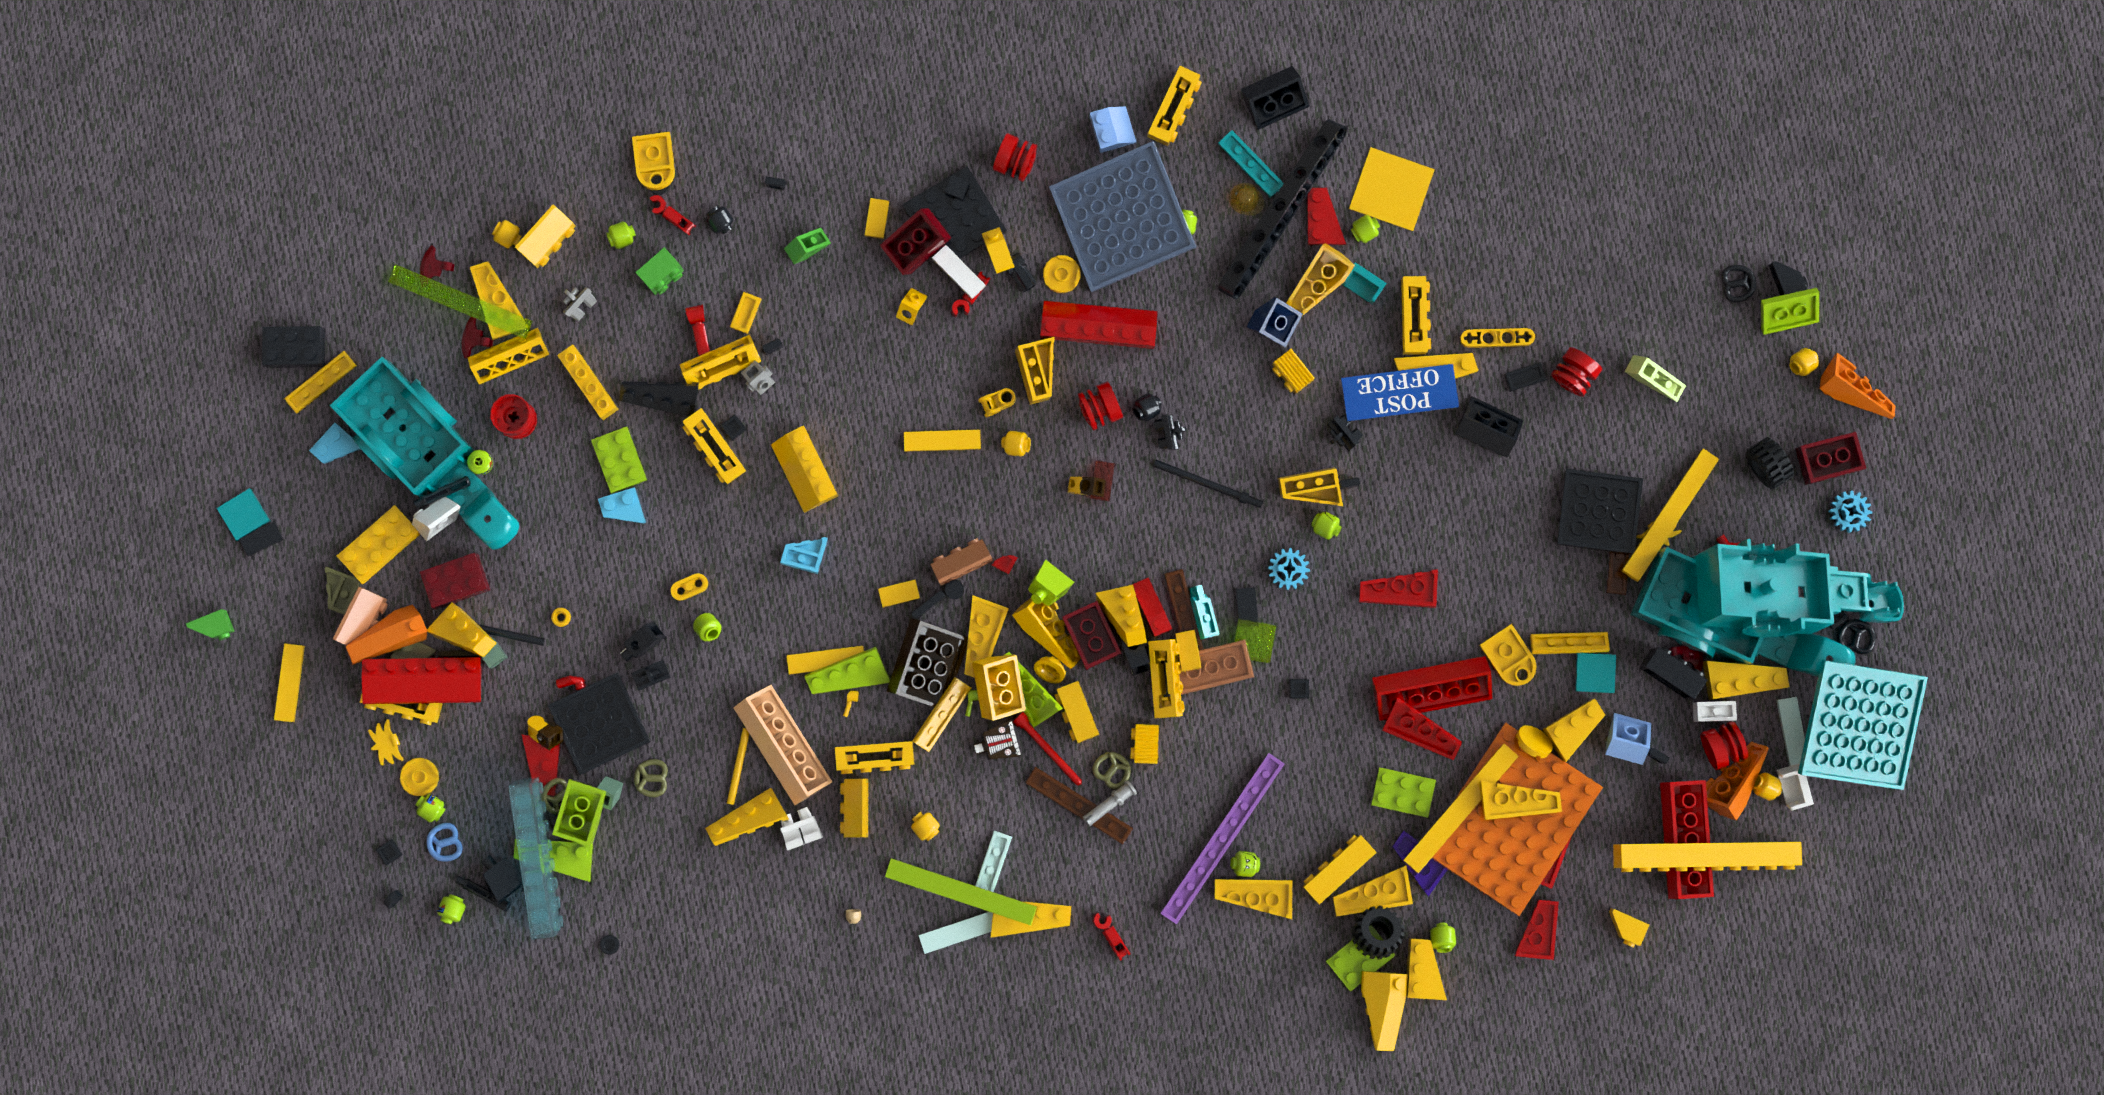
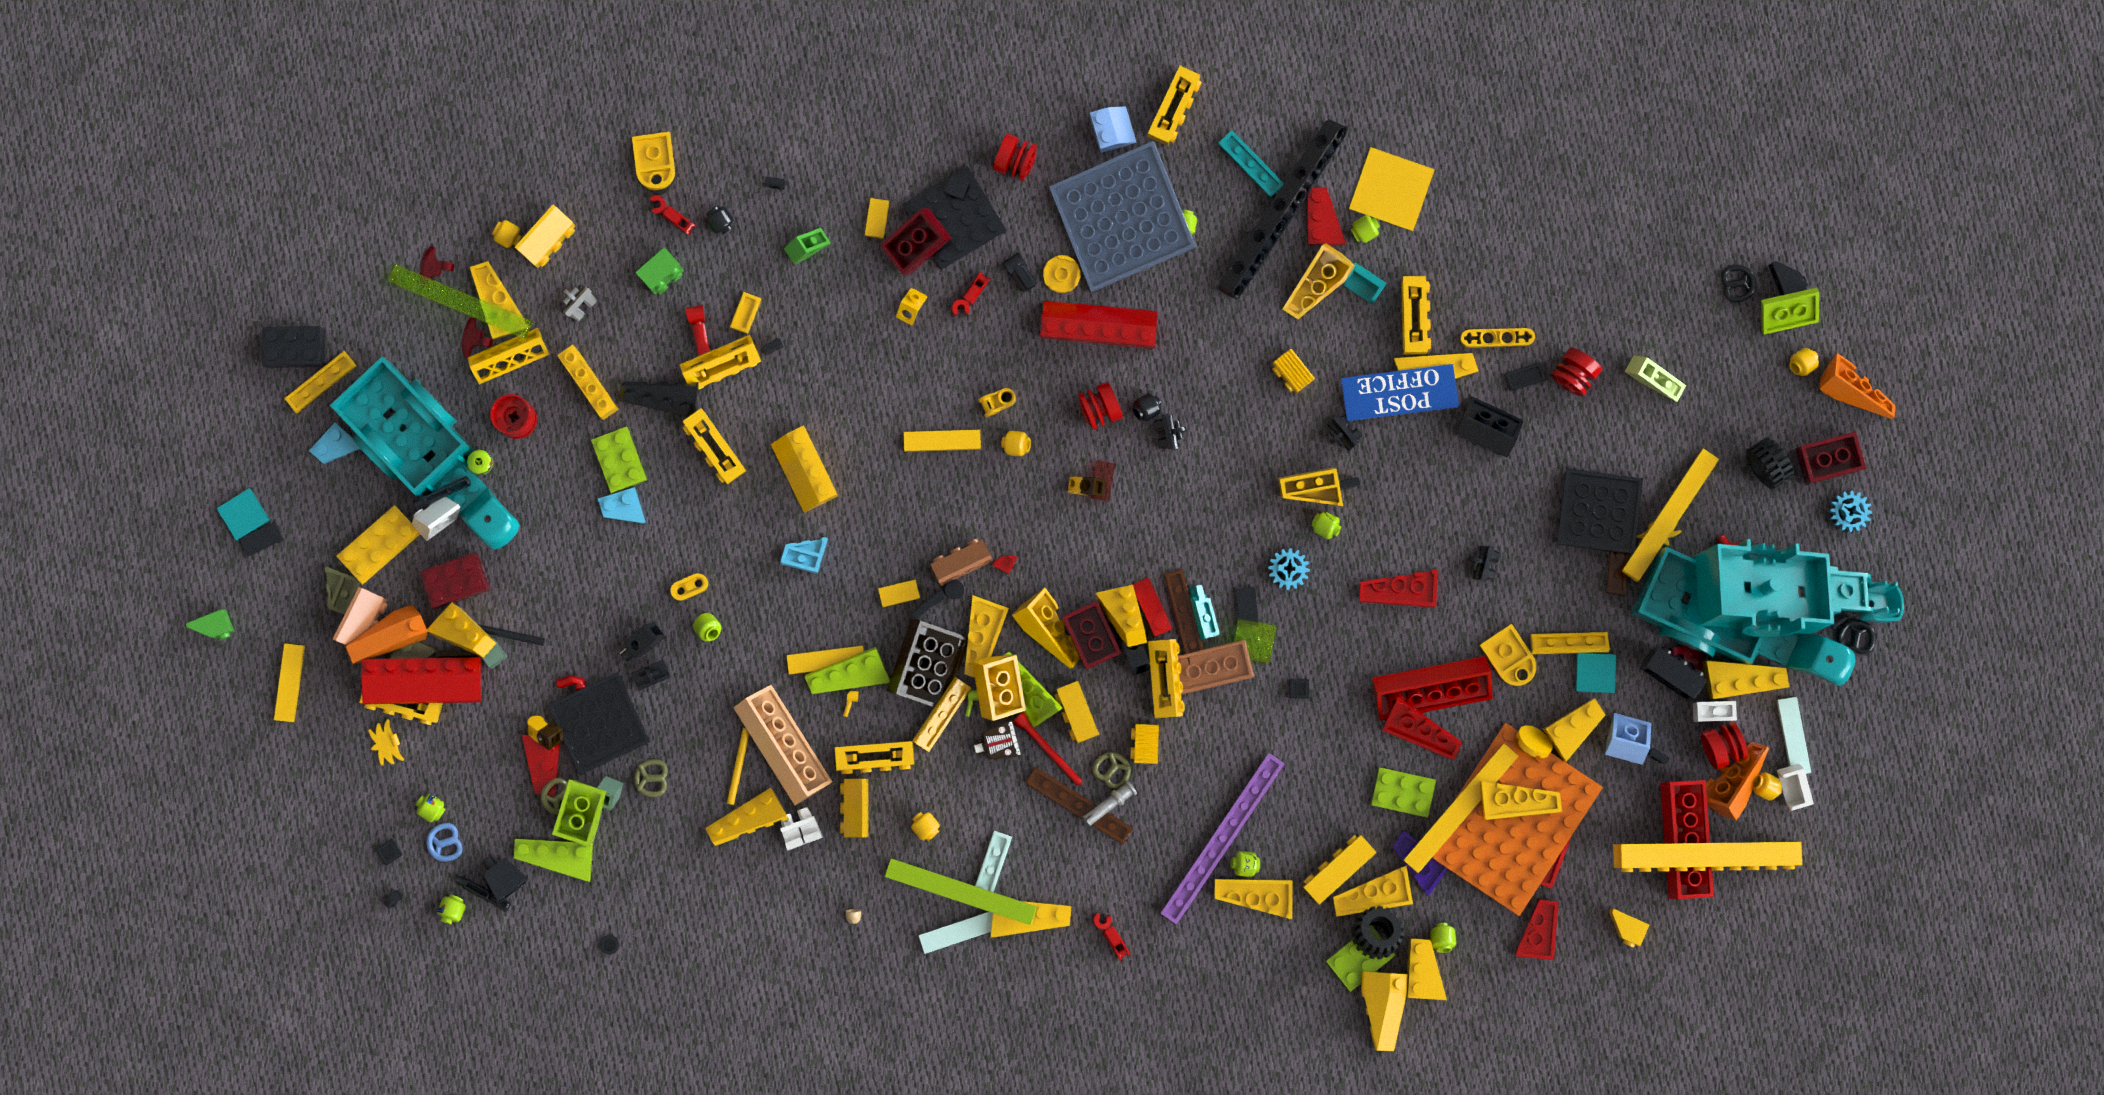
yellow tile [400,758,439,796] -> none
clear light blue brick [508,777,563,940] -> none
yellow plate [551,608,571,627] -> none
lime head [606,221,636,249] -> none
black tile [720,414,747,441] -> none
light grey brick [741,360,775,395] -> none
white tile [932,245,986,299] -> none
yellow slope [982,227,1014,274] -> none
yellow wedge [1015,337,1054,405] -> none
lime torso [1028,560,1074,606] -> none
yellow piece [1034,656,1066,684] -> none
black bar [1153,460,1263,508] -> none
yellow tile [1175,630,1201,672] -> none
clear yellow piece [1229,183,1264,216] -> none
black slope [1241,66,1310,130] -> none
dark blue slope [1247,297,1303,348] -> none
plate [1798,660,1928,790] -> none
none -> black hips [1467,546,1501,581]

